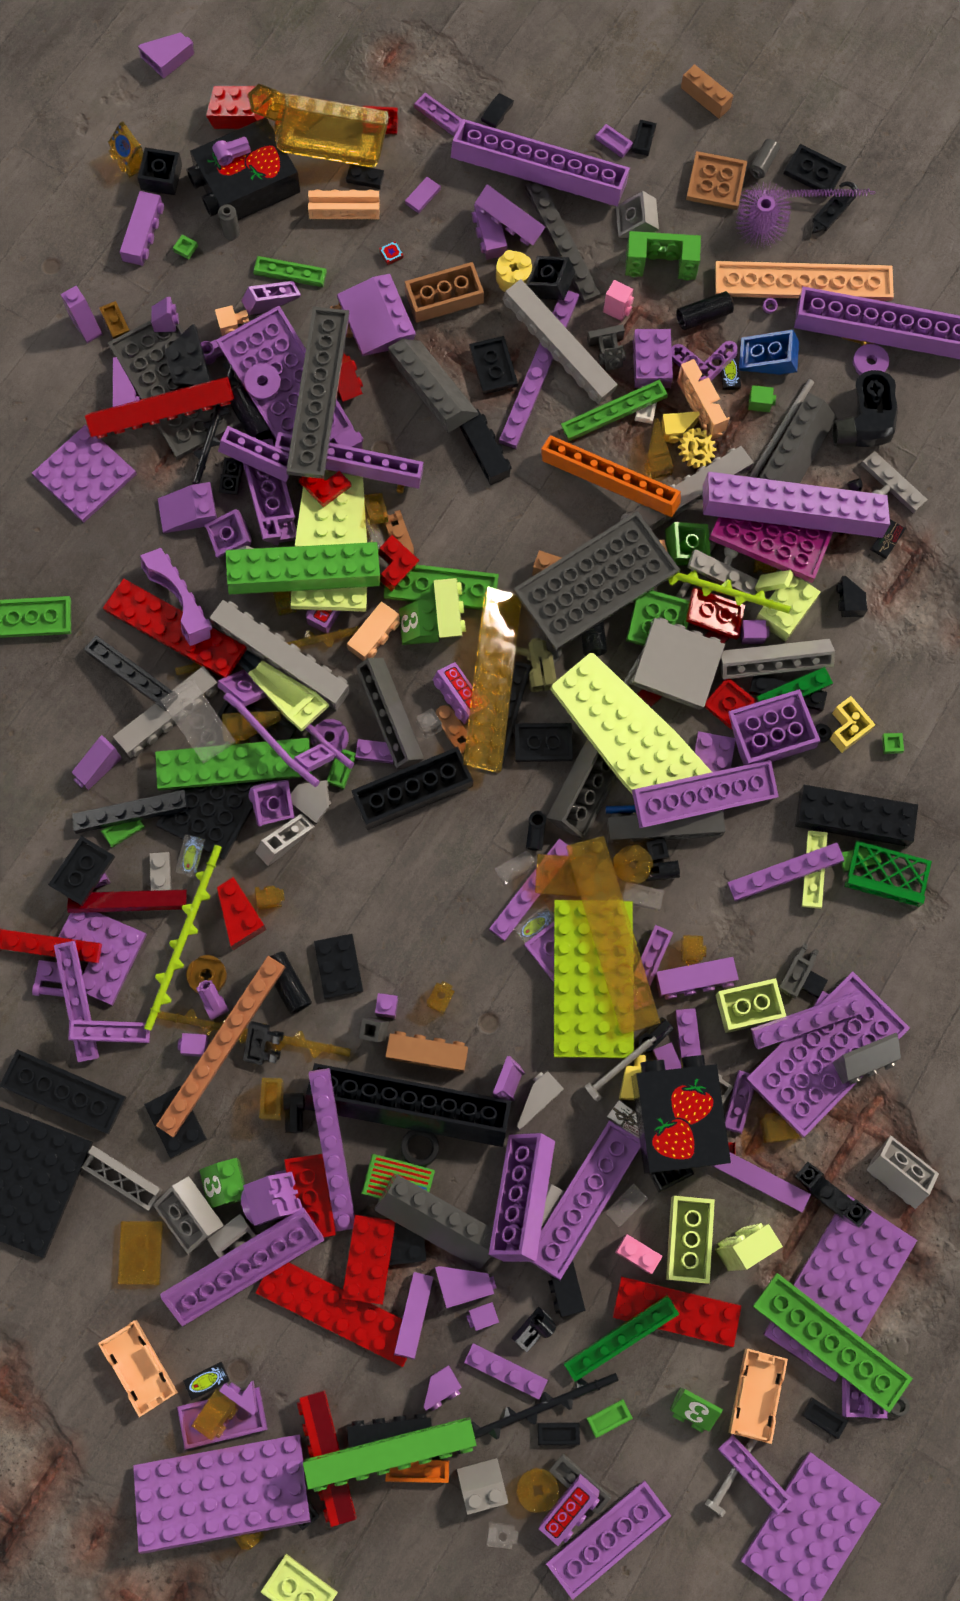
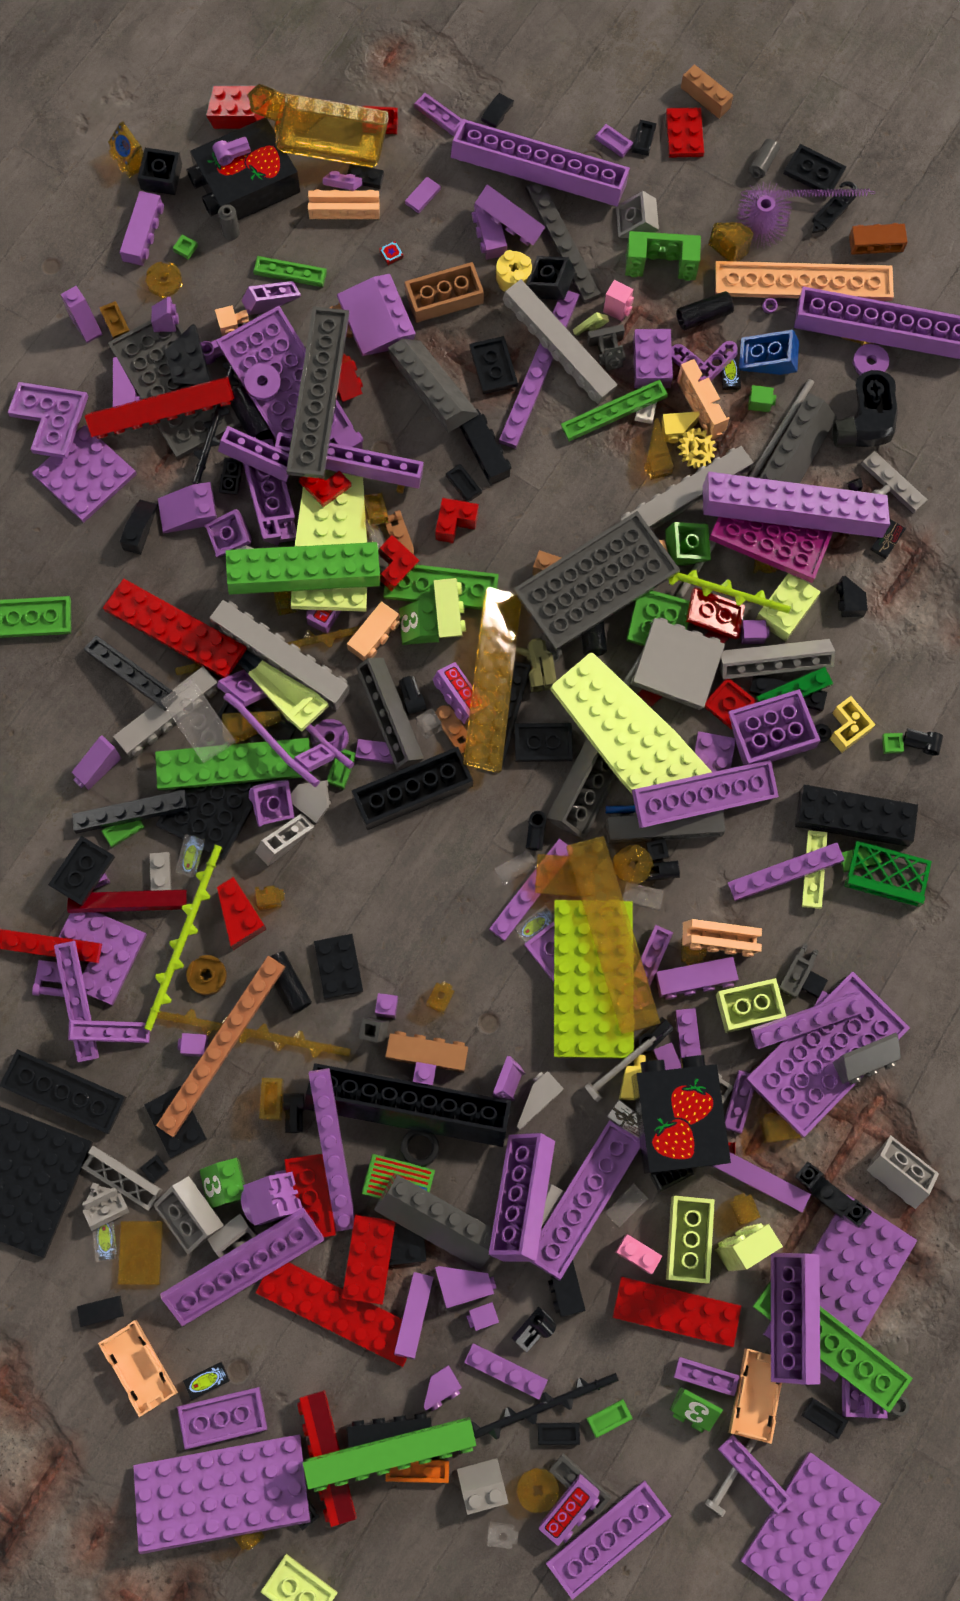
medium lavender slope [138,32,194,79] -> none
medium lavender arch [140,548,212,646] -> none
clear yellow brick [191,1388,239,1441] -> none
medium lavender piece [196,980,229,1020] -> none
medium lavender slope [220,1381,258,1416] -> none
black plate [243,1021,284,1065] -> none
orange brick [541,435,681,517] -> none
green plate [564,1295,679,1382] -> none
medium nougat plate [686,151,747,210] -> none
light grey plate [687,547,758,595] -> none
yellowish green tile [754,569,794,592] -> none
none -> medium lavender plate [8,382,89,459]
none -> black slope [77,1296,124,1327]
none -> light grey slope [82,1183,129,1231]
none -> clear tile [93,1220,117,1262]
none -> black slope [120,500,158,555]
none -> black tile [141,1154,170,1184]
none -> clear yellow plate [146,262,183,299]
none -> medium lavender plate [323,171,362,191]
none -> black piece [399,676,427,716]
none -> medium lavender brick [413,1062,436,1086]
none -> red brick [435,498,479,543]
none -> black tile [446,464,482,502]
none -> yellowish green tile [573,312,609,336]
none -> red plate [666,108,704,158]
none -> medium lavender plate [673,1357,739,1396]
none -> light nougat brick [682,919,762,957]
none -> clear yellow slope [708,223,754,262]
none -> clear yellow brick [730,1192,761,1226]
none -> medium lavender slope [771,1253,820,1385]
none -> dark orange brick [849,223,907,255]
none -> black piece [903,728,943,756]

